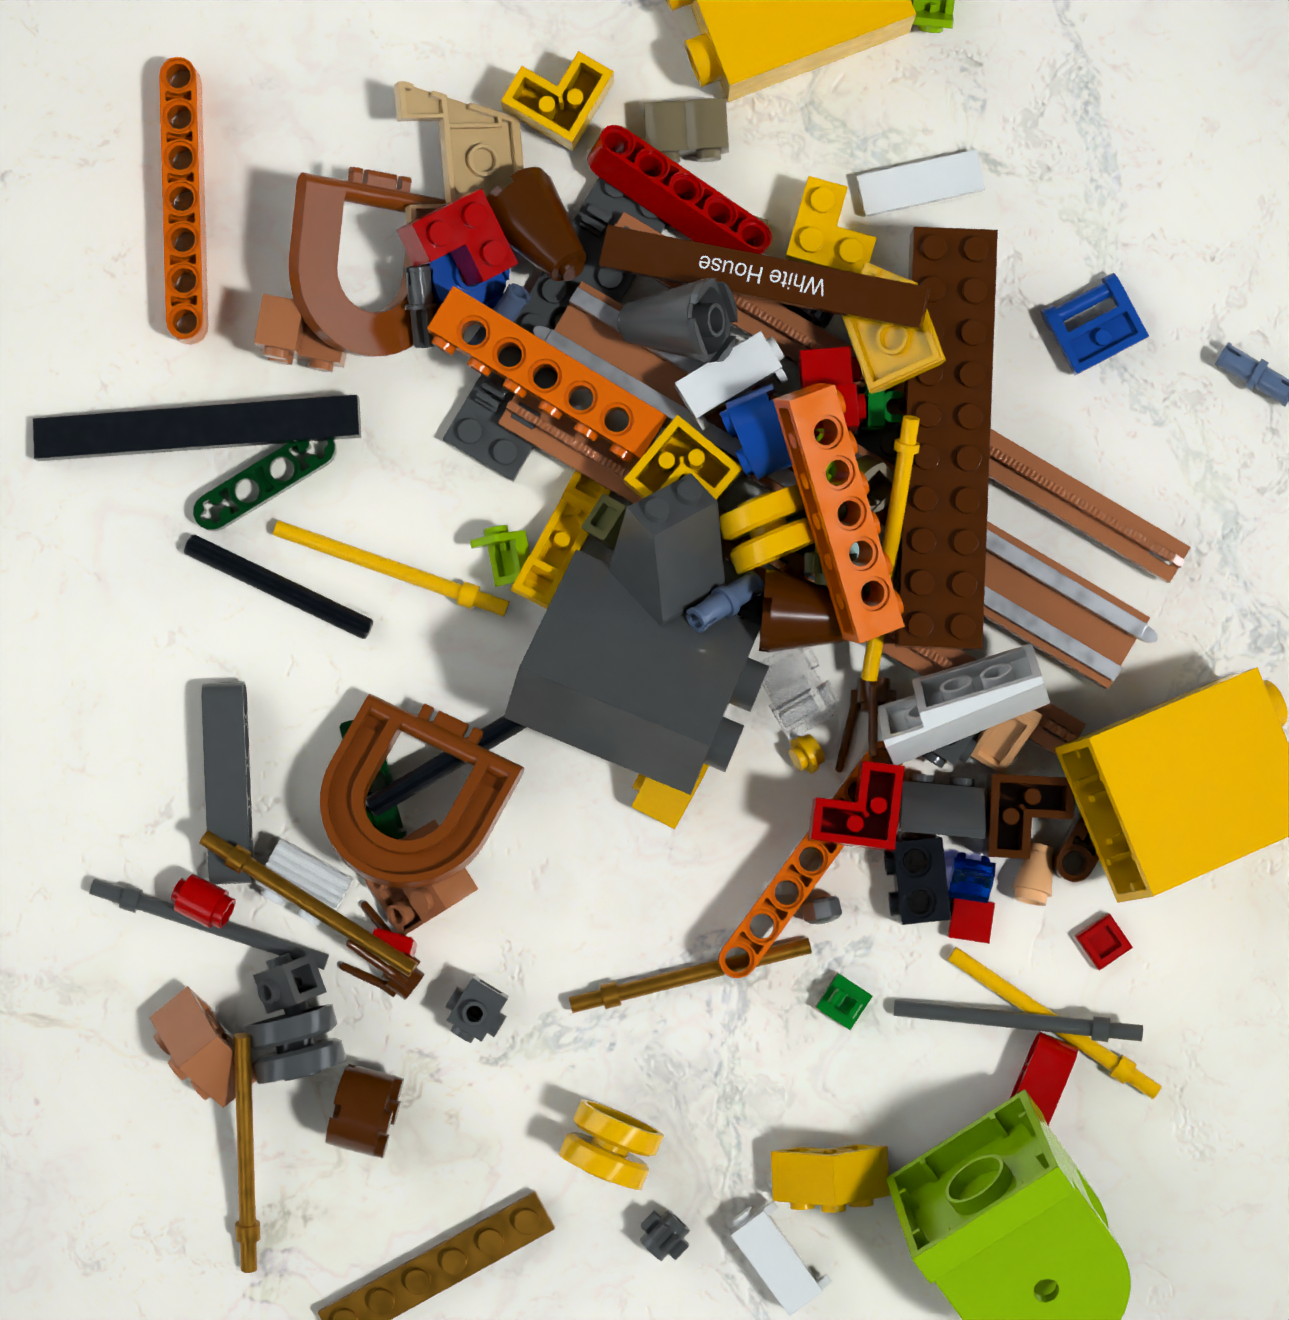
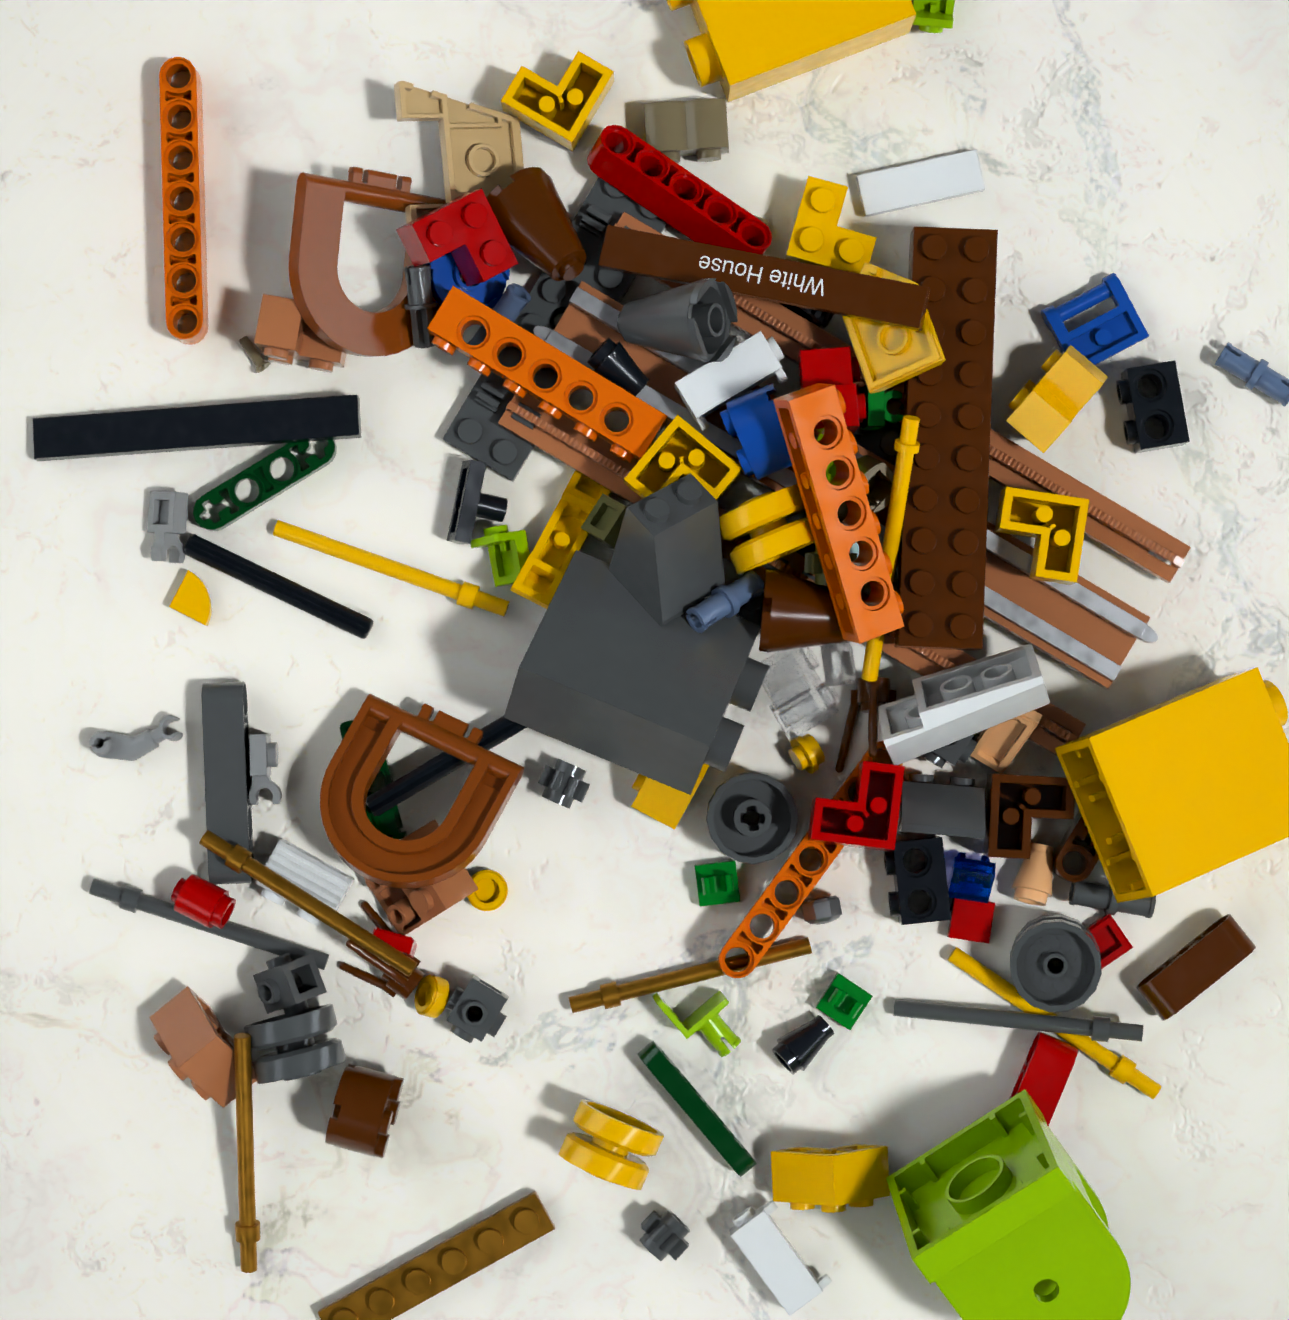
none -> light grey arm [89,715,183,761]
none -> light grey plate [147,491,188,563]
none -> yellow tile [169,570,212,626]
none -> dark tan piece [239,336,271,373]
none -> light grey plate [249,734,282,805]
none -> yellow tile [414,975,450,1018]
none -> black tile [447,460,508,544]
none -> yellow tile [467,869,508,911]
none -> dark grey gear [538,759,590,809]
none -> black cone [587,337,650,396]
none -> dark green beam [638,1041,757,1177]
none -> lime bracket [652,991,741,1057]
none -> green tile [694,860,741,907]
none -> dark grey wheel [706,772,798,864]
none -> black cone [772,1015,834,1075]
none -> clear tile [820,643,857,687]
none -> yellow brick [994,487,1089,585]
none -> yellow brick [1006,345,1108,453]
none -> dark grey wheel [1010,914,1102,1012]
none -> dark grey pin [1069,881,1156,918]
none -> black brick [1116,360,1190,454]
none -> reddish brown beam [1136,914,1256,1021]

